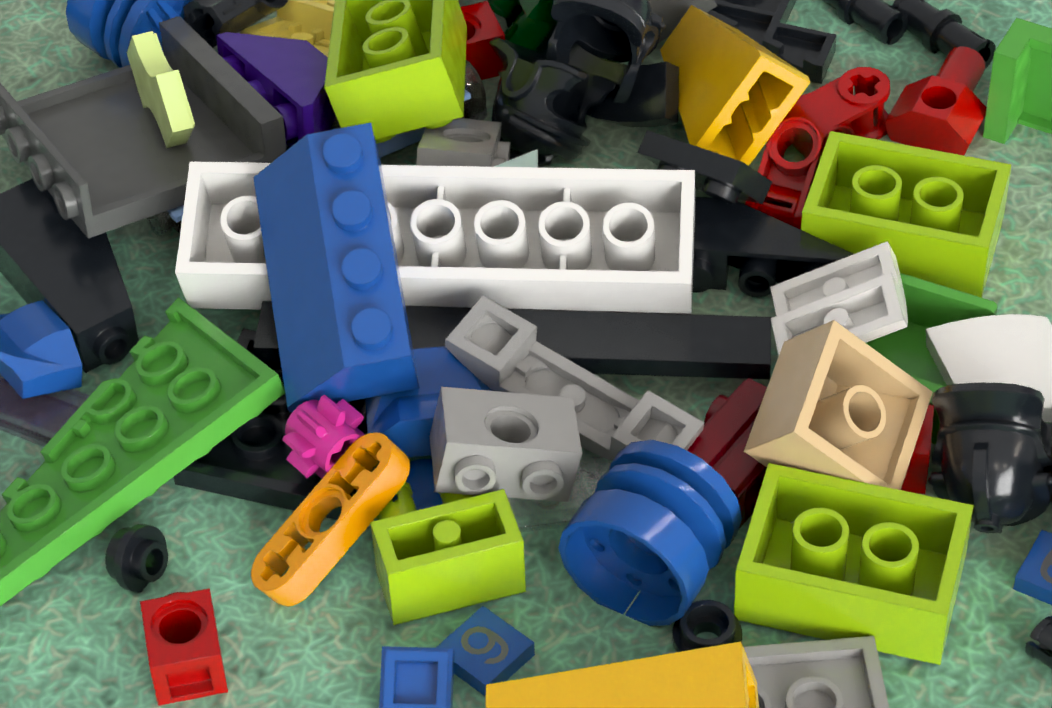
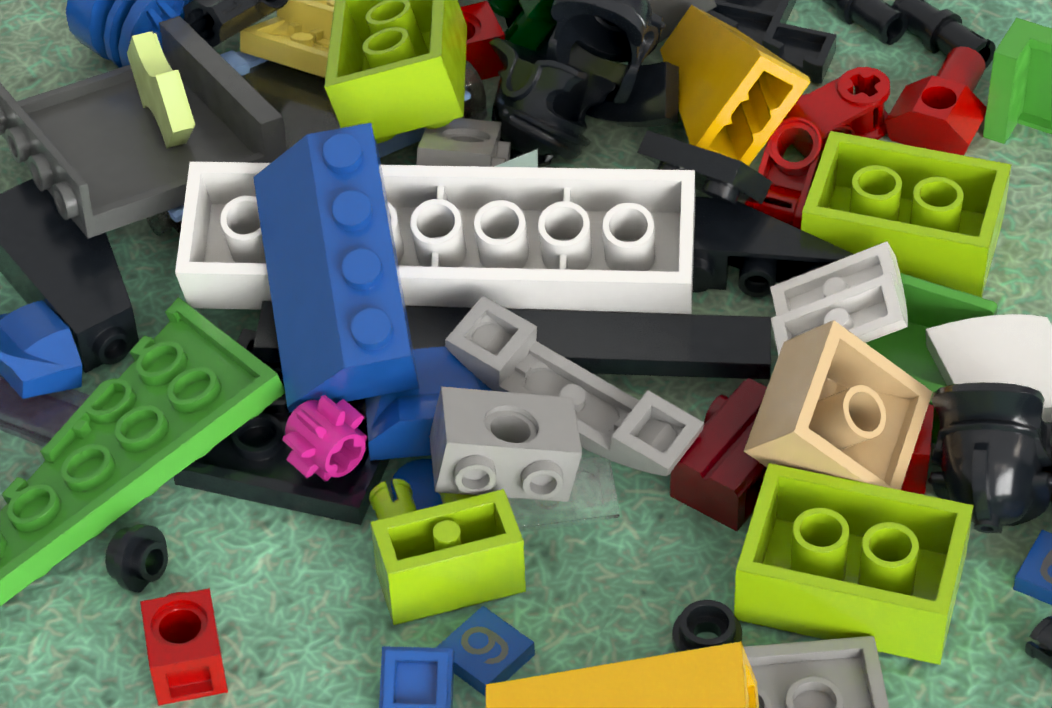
dark purple slope [217,32,337,147] -> none
light orange beam [251,432,410,607] -> none
blue wheel [558,440,742,626] -> none

